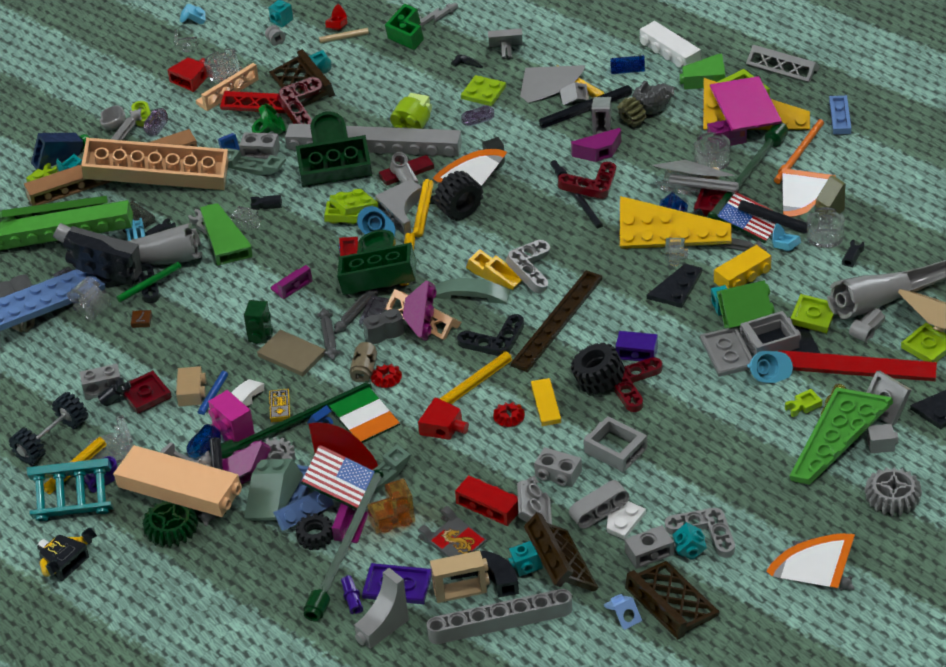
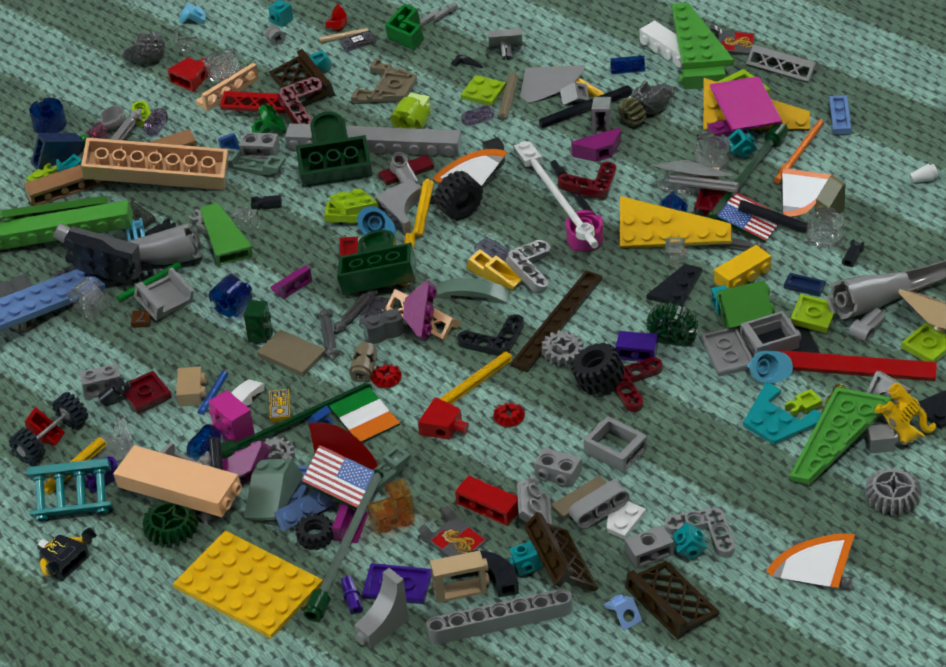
yellow tile [531,378,561,426] -> none
medium azure plate [772,223,801,251] -> none
none -> red slope [24,407,65,446]
none -> clear blue brick [29,98,67,133]
none -> clear pink tile [85,122,109,139]
none -> dark grey piece [122,31,165,64]
none -> light grey panel [134,268,194,321]
none -> yellow plate [173,530,323,639]
none -> clear blue brick [209,273,252,318]
none -> tile [339,30,376,52]
none -> dark tan wing [351,58,417,103]
none -> tile [474,237,510,262]
none -> dark tan axle [498,72,519,120]
none -> white bar [513,141,598,248]
none -> light grey gear [542,330,584,367]
none -> dark tan tile [551,476,607,520]
none -> dark pink brick [566,210,603,251]
none -> dark green gear [646,301,698,346]
none -> bright green wing [672,2,734,69]
none -> flag [710,25,755,55]
none -> teal brick [726,128,757,159]
none -> teal wing [743,381,822,445]
none -> dark blue tile [784,273,826,297]
none -> yellow animal [874,382,936,445]
none -> white cone [909,164,938,184]

